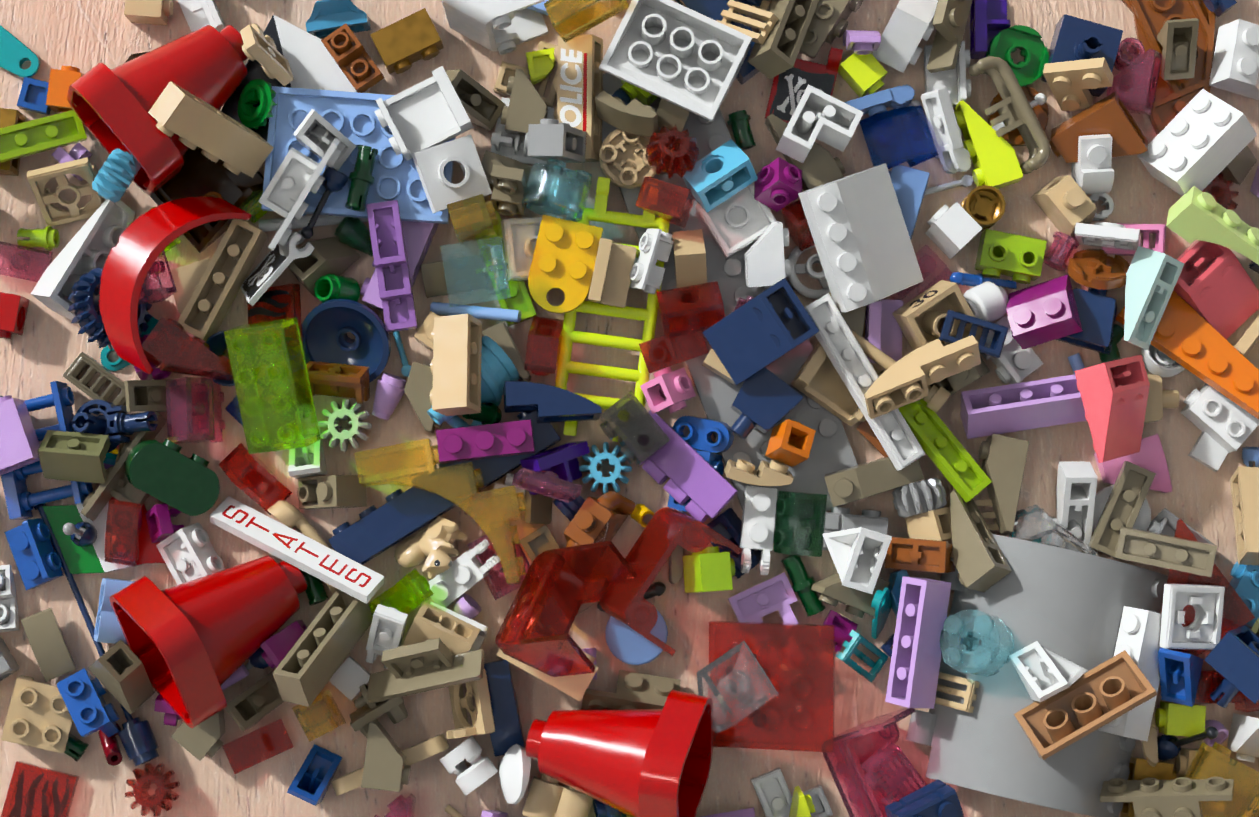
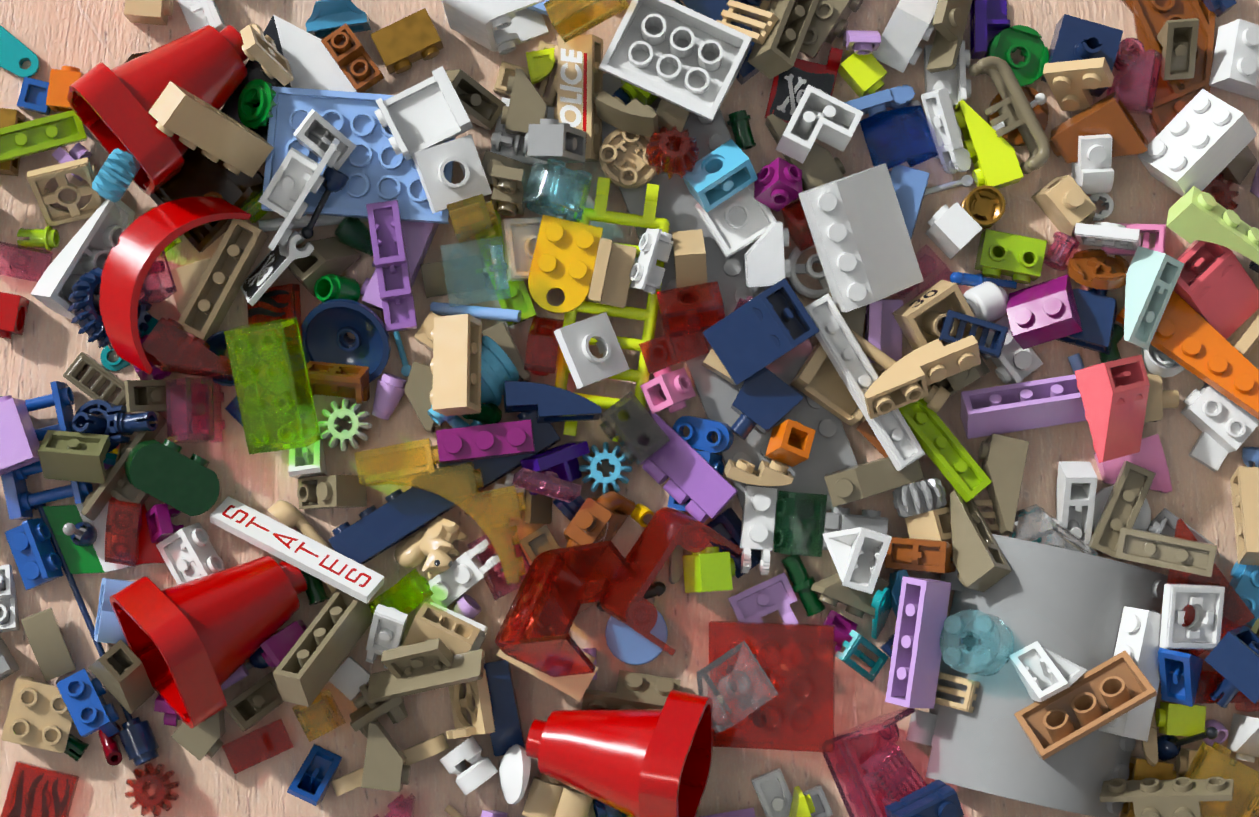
clear red slope [219,443,292,515] -> none
dark green pin [345,146,378,212] -> none
clear red slope [635,177,695,228] -> none
none -> white piece [554,312,629,389]

